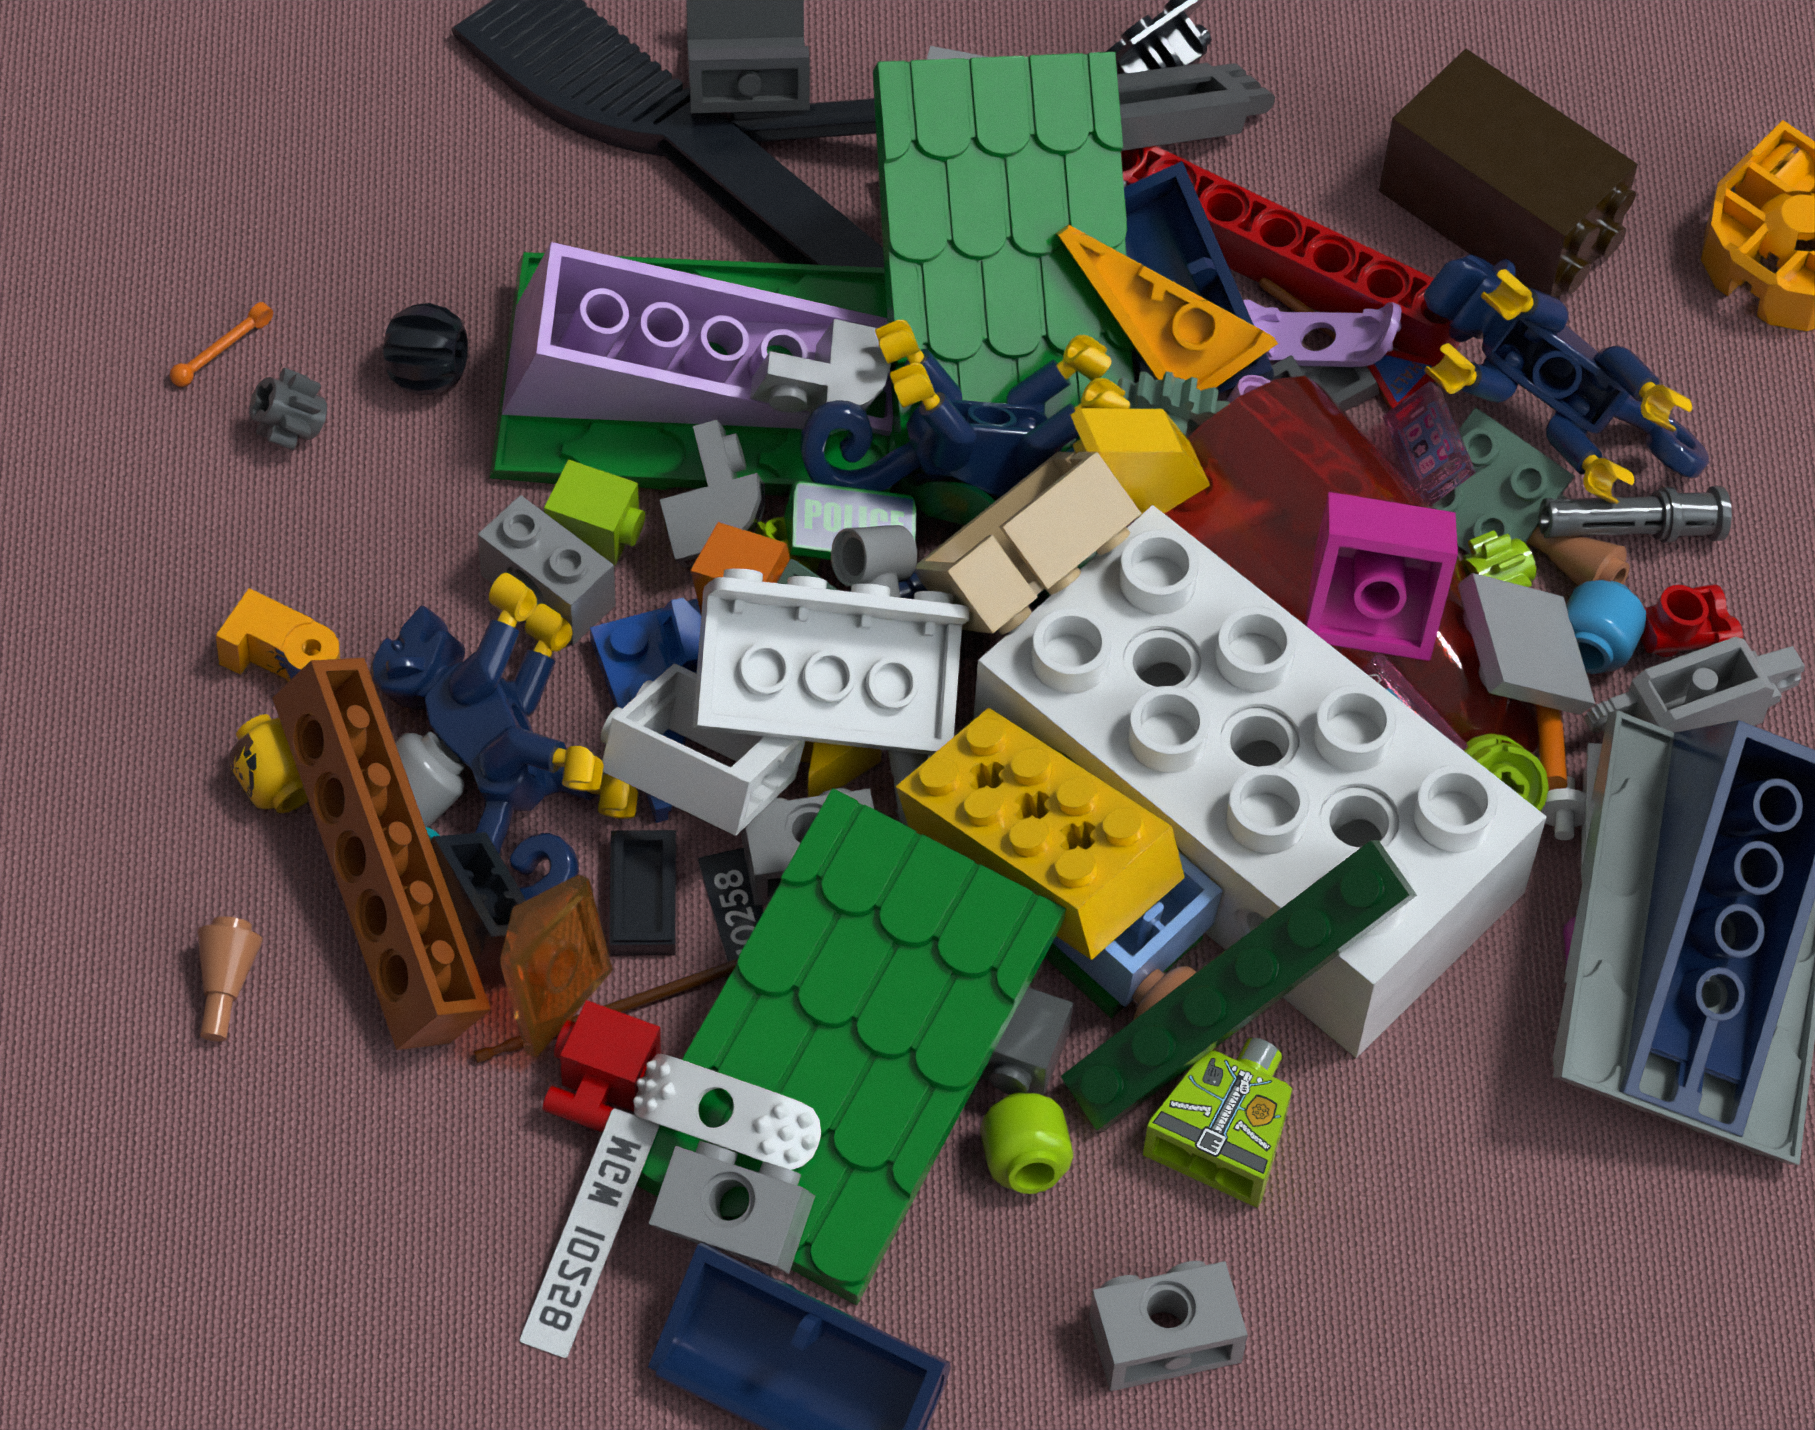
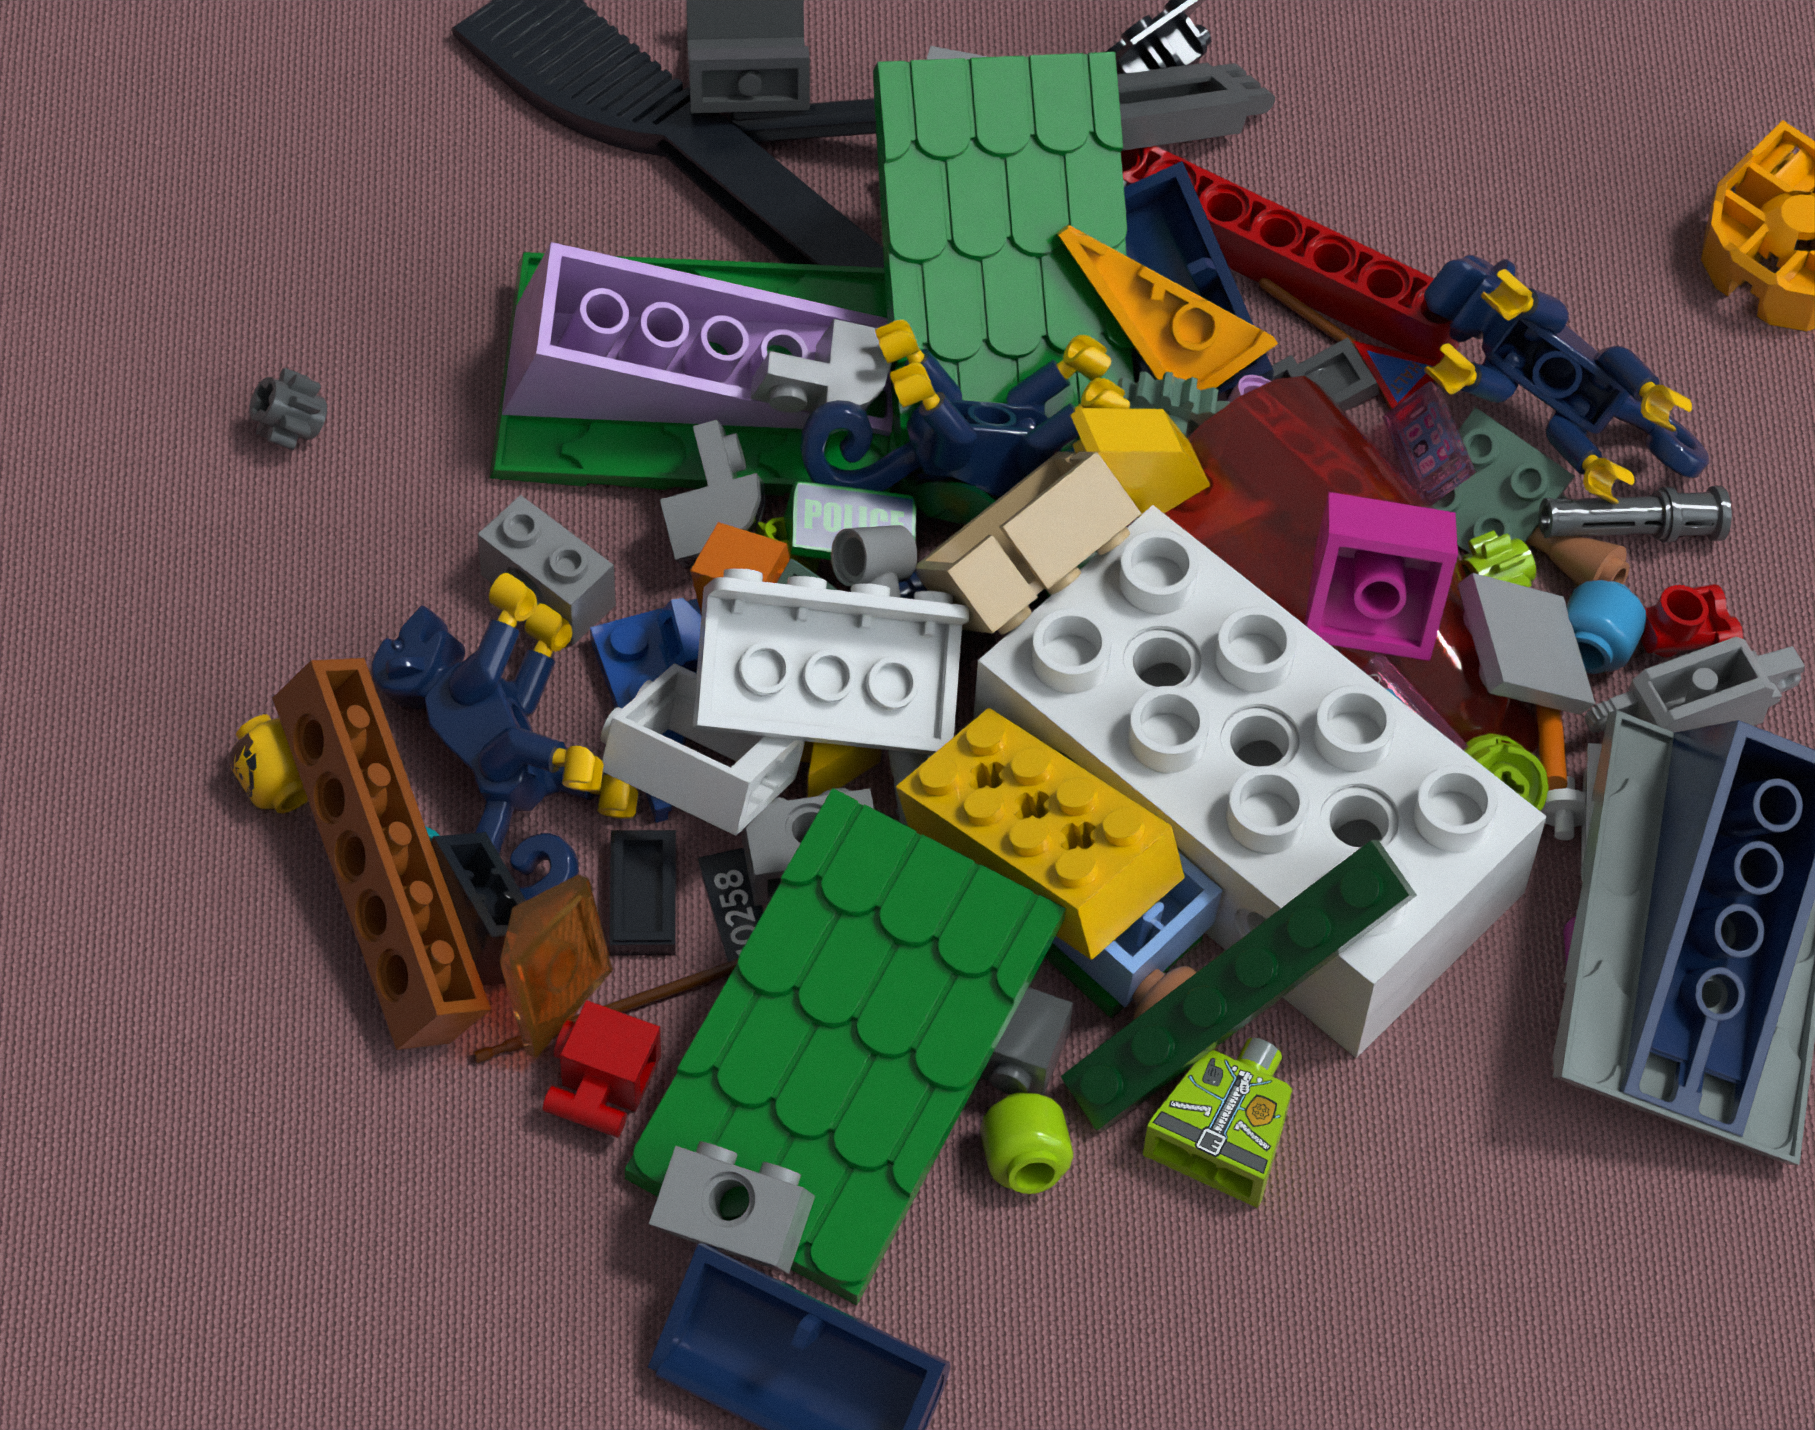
orange hinge [169,302,274,387] -> none
nougat cone [197,916,263,1042] -> none
light orange leg [216,588,340,682] -> none
black piece [383,303,468,395] -> none
light grey head [395,732,465,827] -> none
clear sticker [520,1109,659,1358] -> none
lime brick [544,459,645,566] -> none
white piece [633,1054,821,1170] -> none
light grey brick [1089,1261,1248,1391] -> none
lavender piece [1243,300,1402,367] -> none
dark brown brick [1379,48,1638,298] -> none

